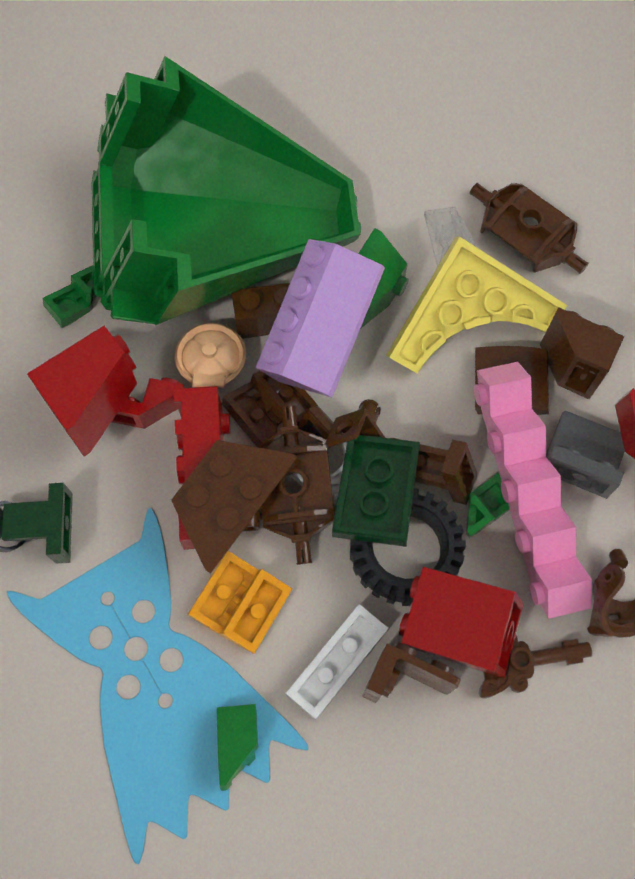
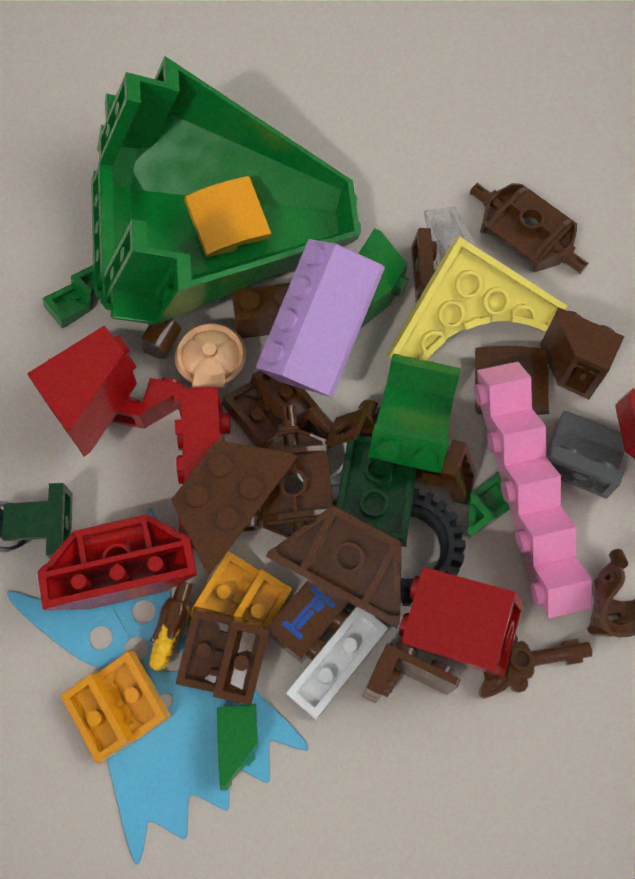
none -> red wedge [37,514,197,611]
none -> light orange slope [60,651,172,764]
none -> reddish brown brick [142,319,181,359]
none -> reddish brown piece [149,582,193,671]
none -> reddish brown slope [175,606,270,705]
none -> light orange slope [184,176,271,257]
none -> reddish brown wing [266,505,402,628]
none -> reddish brown brick [267,580,351,664]
none -> green panel [368,354,461,474]
none -> reddish brown hinge [411,228,437,303]

